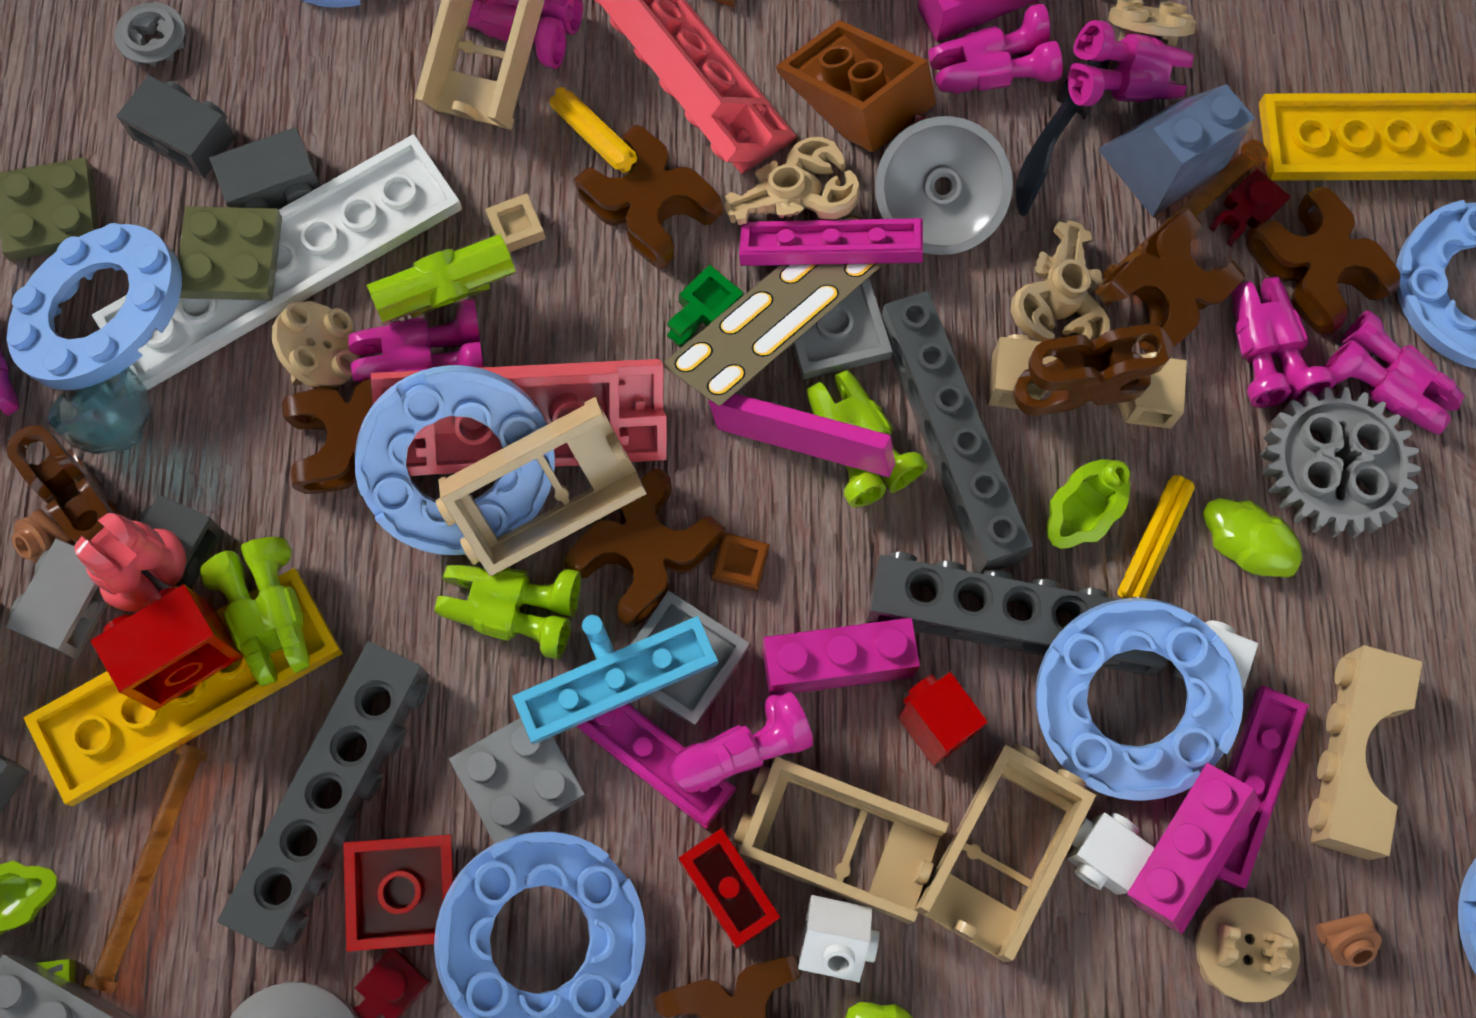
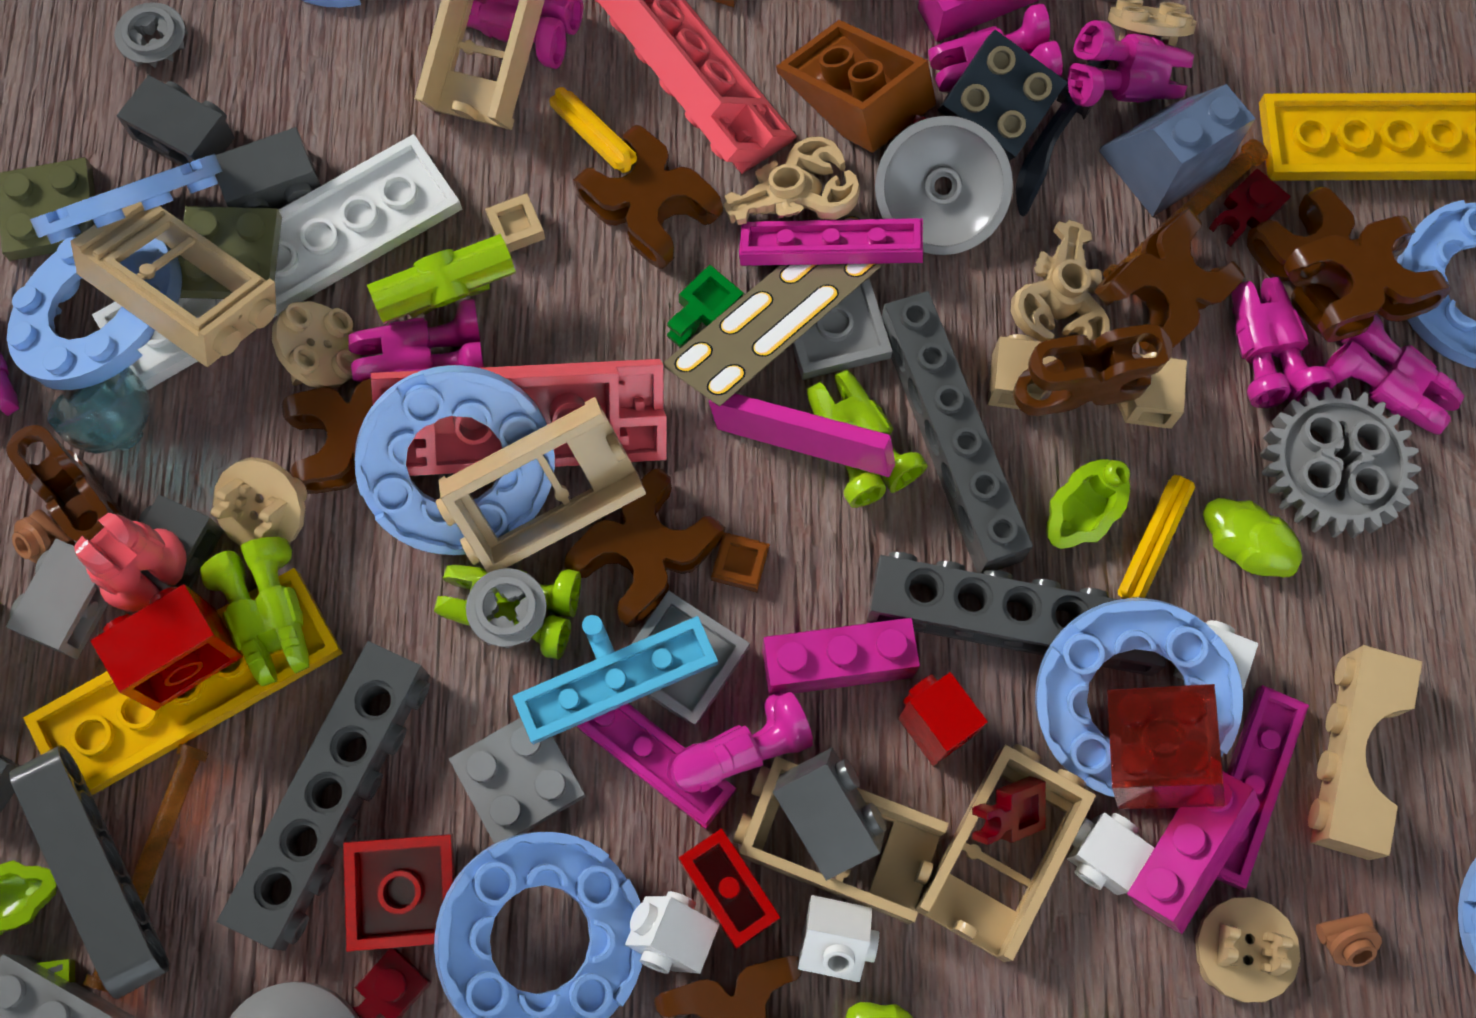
none -> dark grey beam [9,745,169,999]
none -> light blue plate [30,154,223,244]
none -> tan door [70,202,277,367]
none -> tan plate [210,457,307,546]
none -> light grey gear [466,568,547,649]
none -> white brick [625,891,719,974]
none -> dark grey brick [773,747,886,881]
none -> black brick [938,30,1067,161]
none -> dark red plate [972,776,1046,845]
none -> clear red brick [1107,684,1225,809]
none -> reddish brown piece [1283,215,1451,342]

